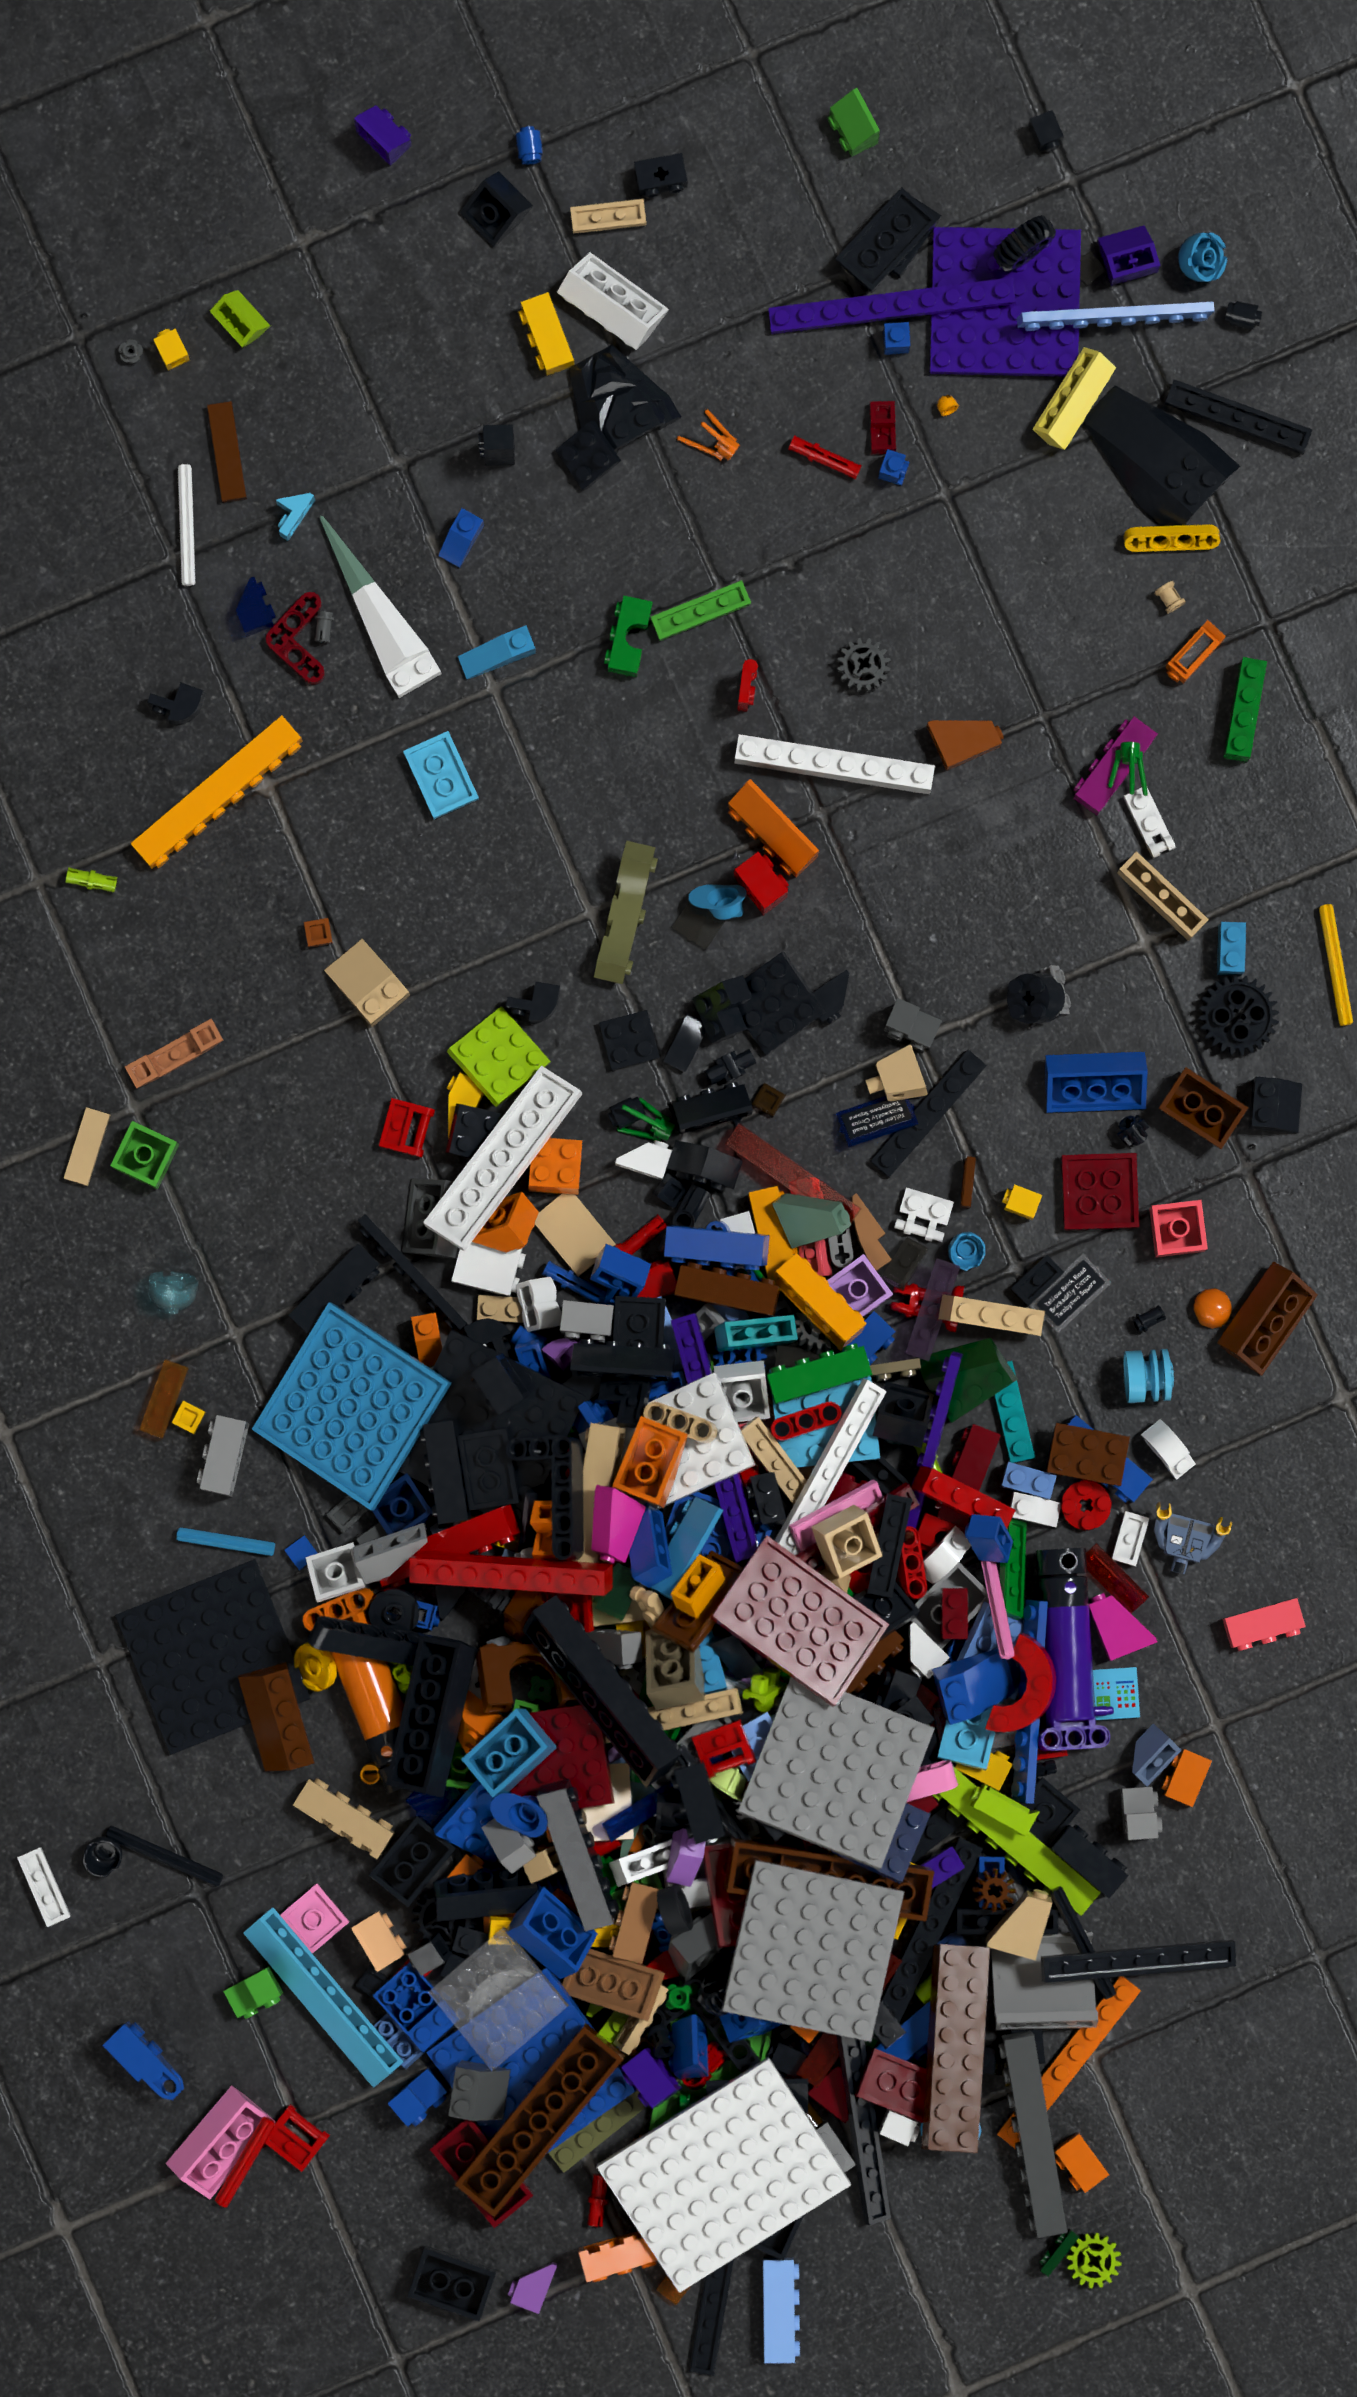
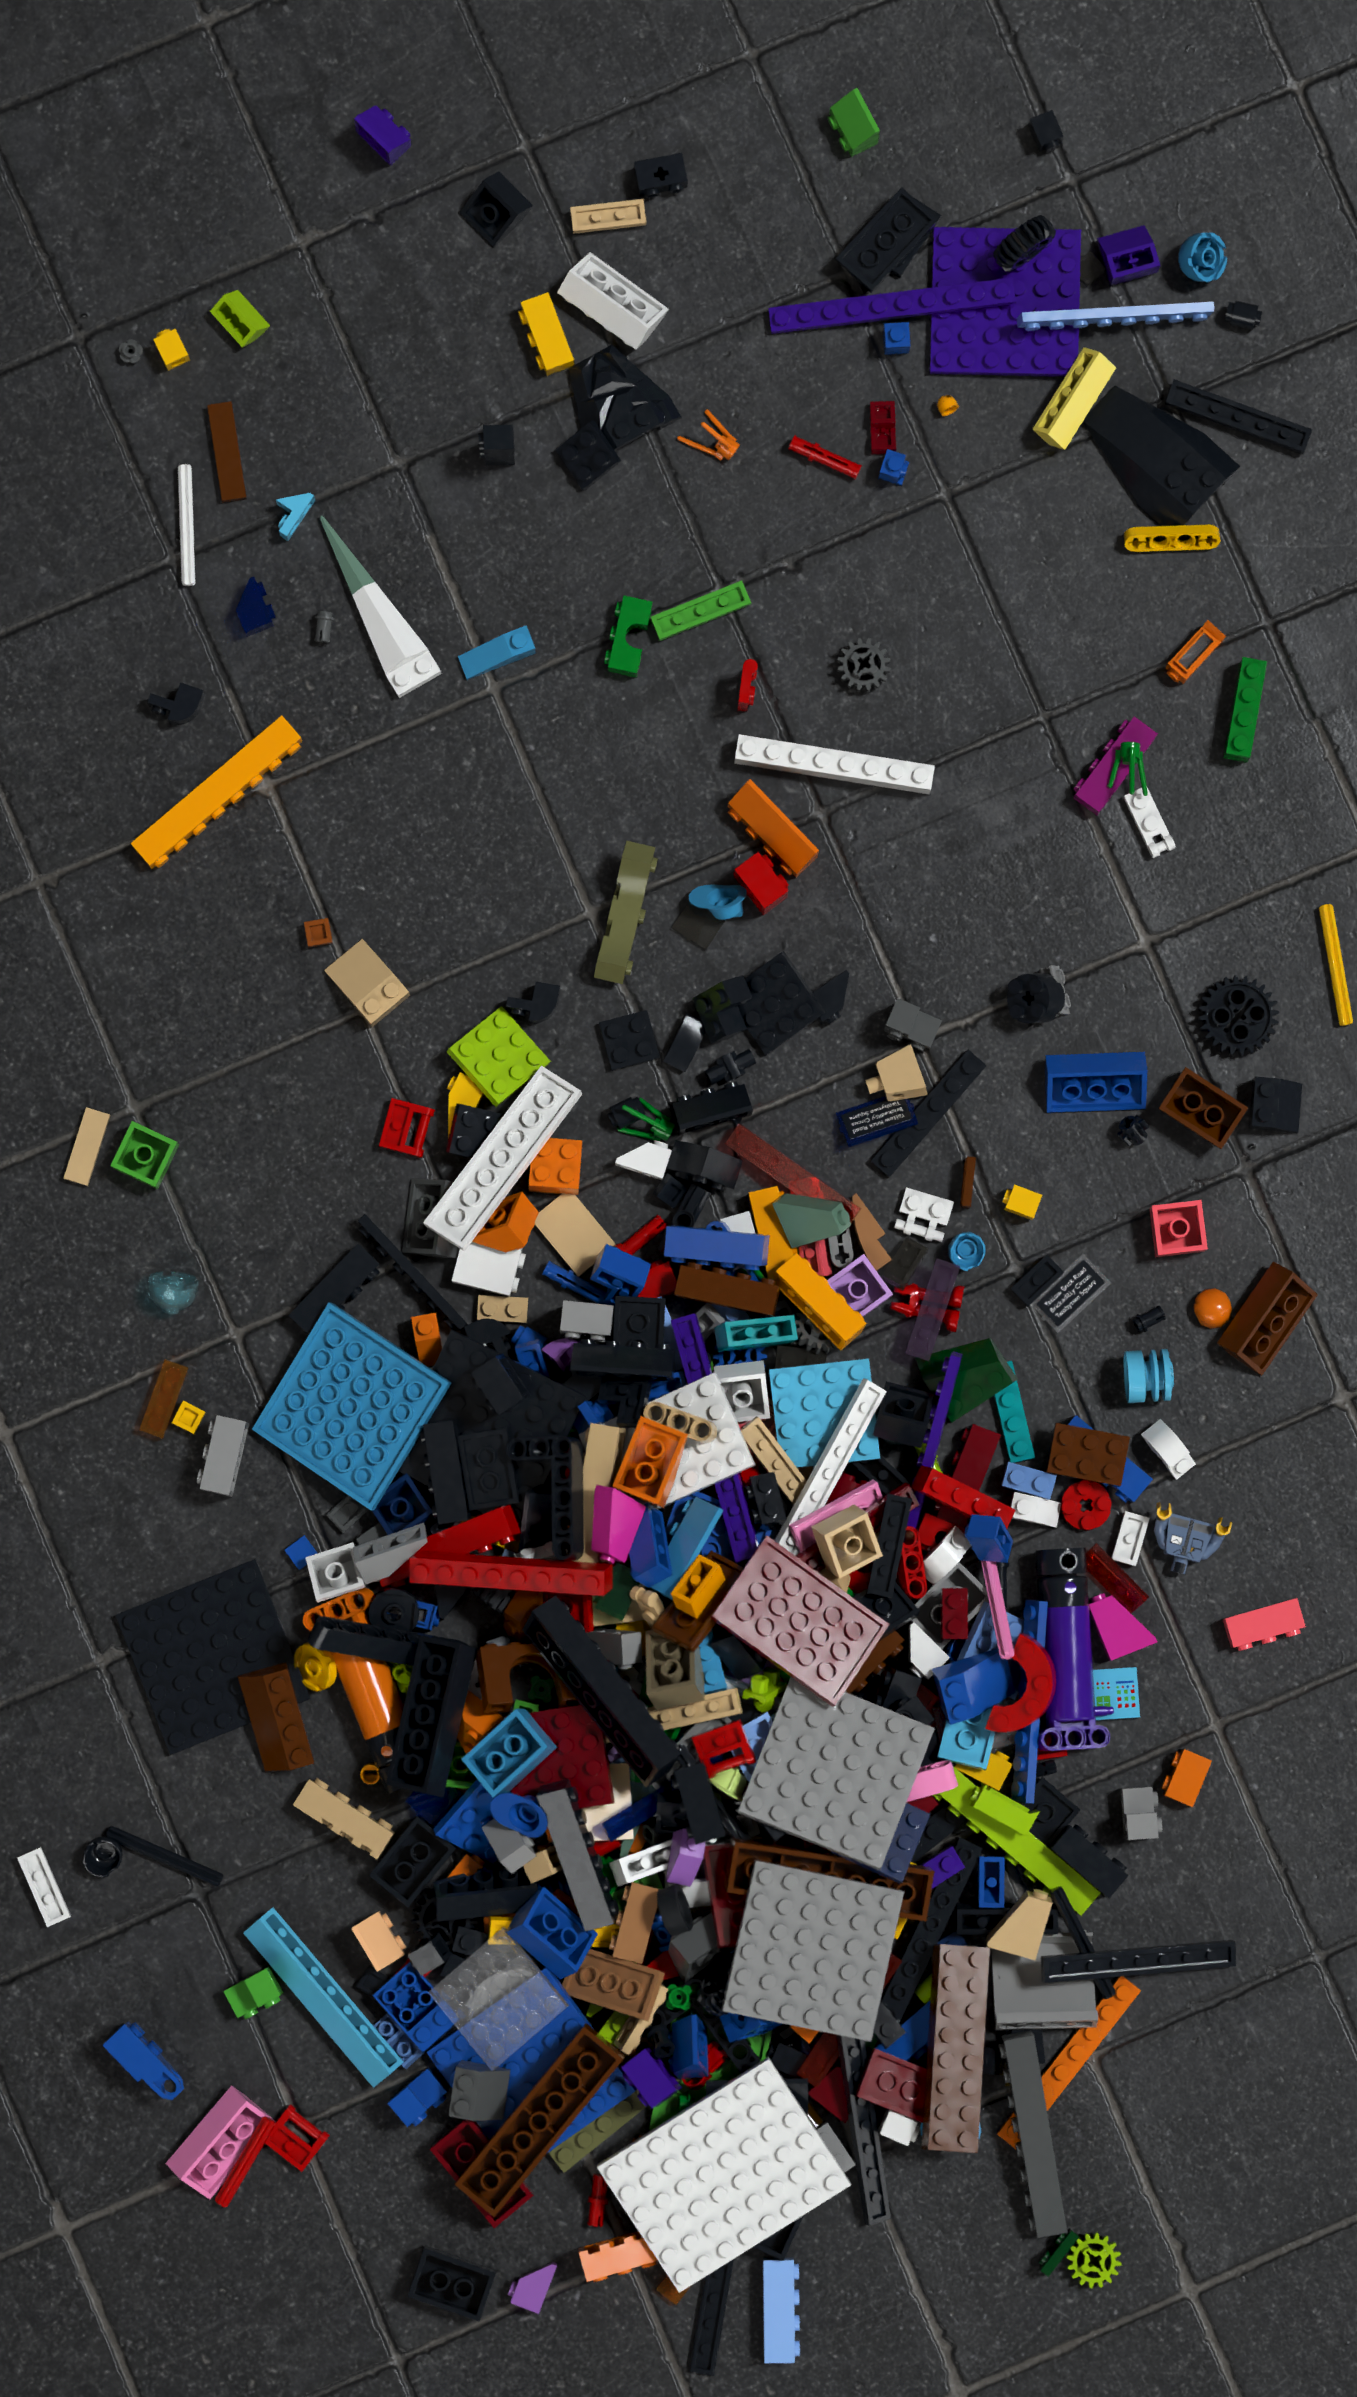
lime pin [65,867,118,893] -> none
nougat slope [125,1018,224,1089] -> none
dark azure axle [176,1527,275,1556] -> none
dark red beam [266,592,325,685] -> none
bright pink plate [280,1883,350,1954] -> none
medium azure plate [403,731,479,819] -> none
blue slope [438,508,484,568] -> none
blue brick [516,126,543,165] -> none
white brick [517,1277,562,1332] -> none
orange brick [530,1501,568,1560] -> none
dark brown tile [752,1083,786,1117] -> none
green brick [767,1343,873,1405] -> none
red beam [770,1402,841,1441] -> none
blue brick [841,1311,896,1365] -> none
dark tan plate [870,1358,921,1382] -> none
dark orange slope [926,720,1004,771] -> none
tan brick [938,1294,1045,1336] -> none
reddish brown gear [973,1868,1016,1912] -> none
green tile [1000,1518,1027,1620] -> none
orange brick [1054,2132,1109,2193] -> none
dark red plate [1061,1153,1139,1230] -> none
tan brick [1117,851,1209,941] -> none
sand blue slope [1132,1724,1182,1787] -> none
tan bush [1155,581,1186,613] -> none
dark azure brick [1217,922,1246,976] -> none

